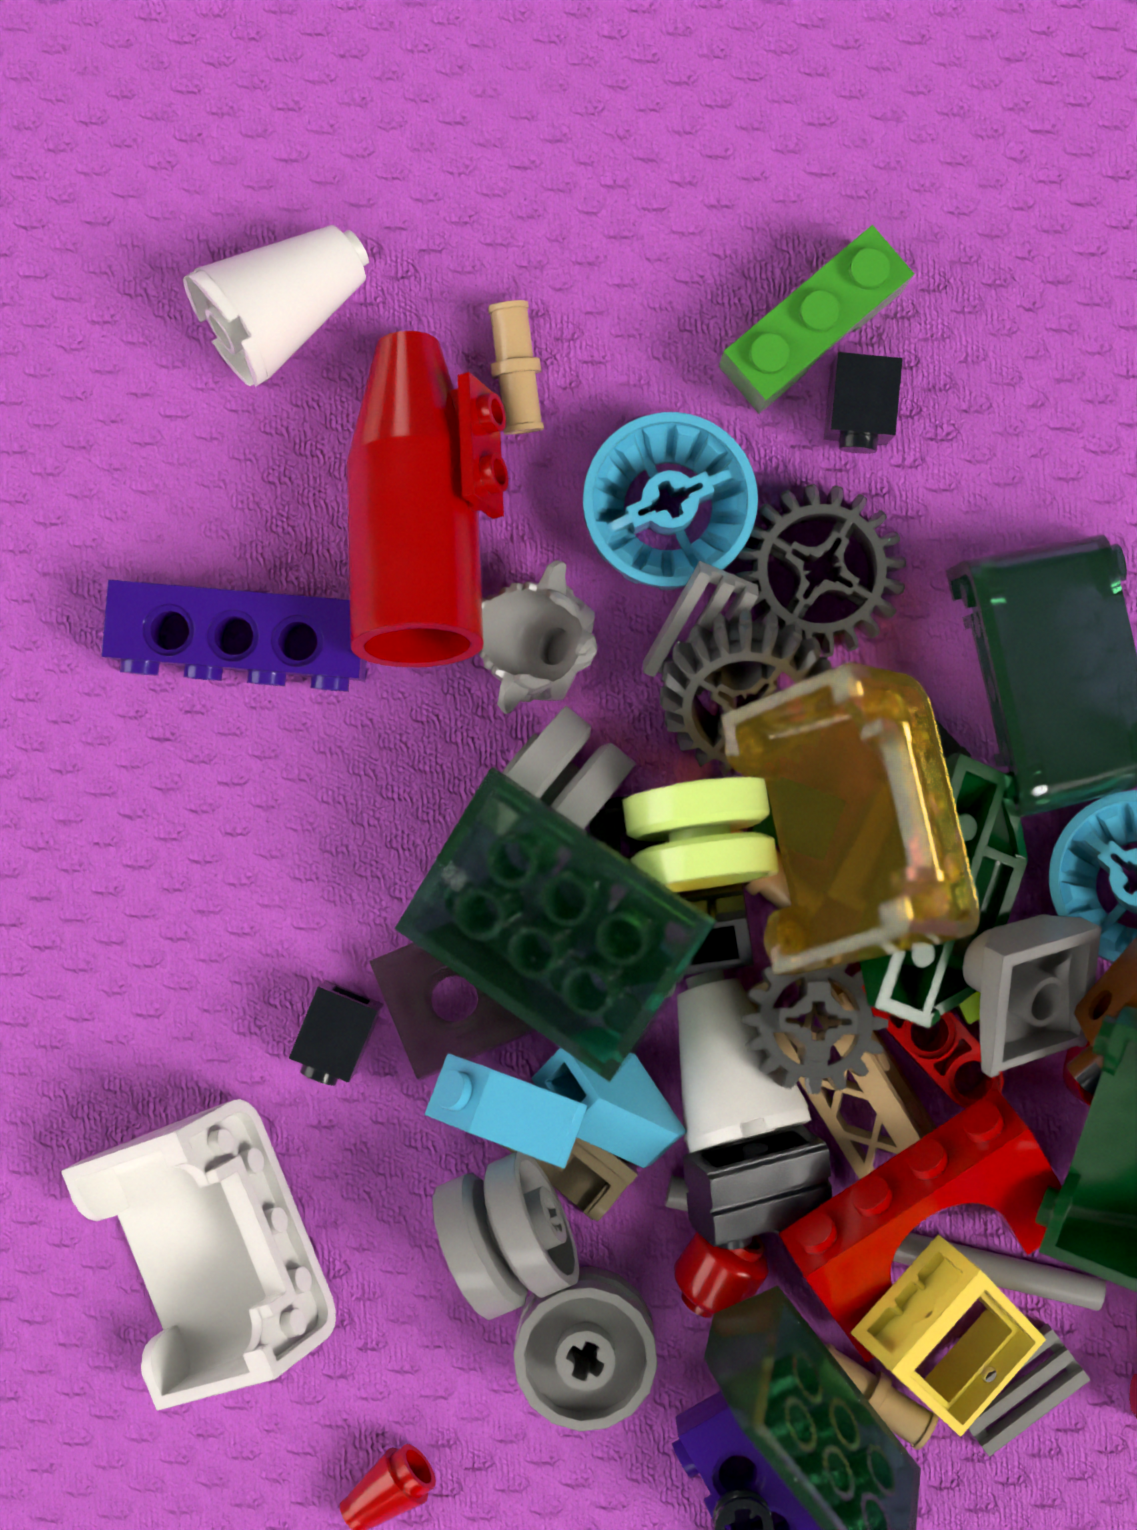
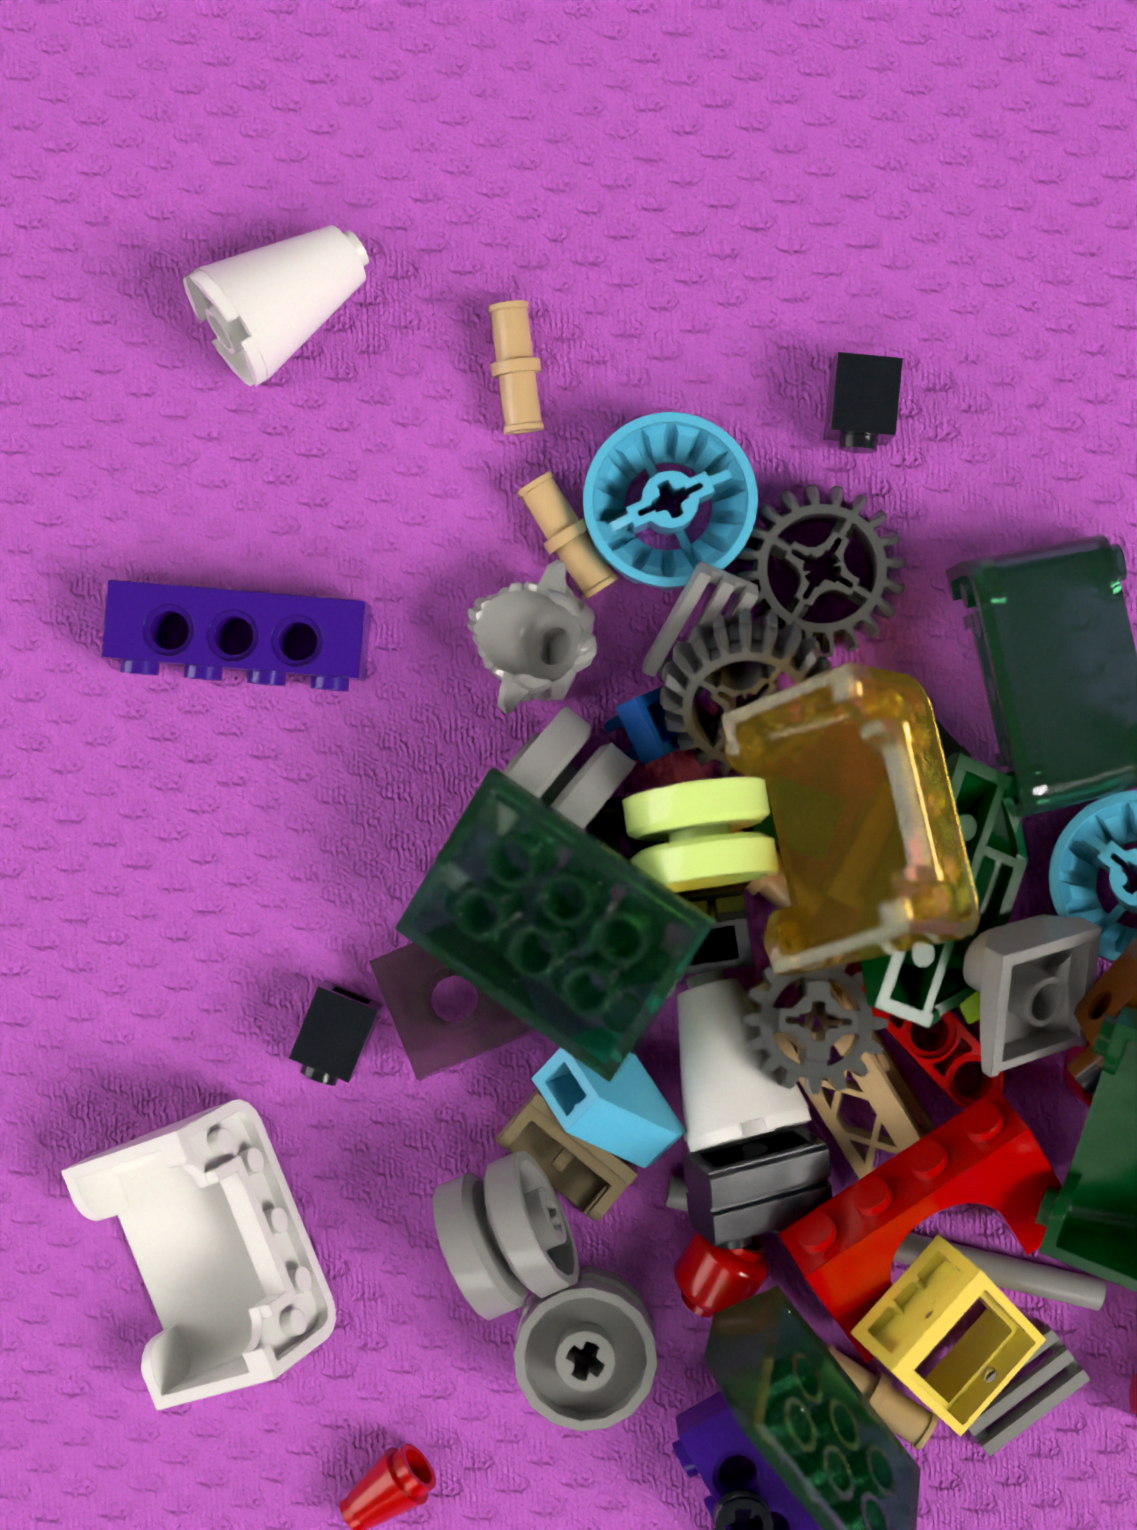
red piece [347,331,509,668] -> none
medium azure slope [424,1053,588,1169] -> none
bright green arch [719,225,914,414] -> none
none -> tan pin [516,471,619,601]
none -> blue tile [604,686,680,765]

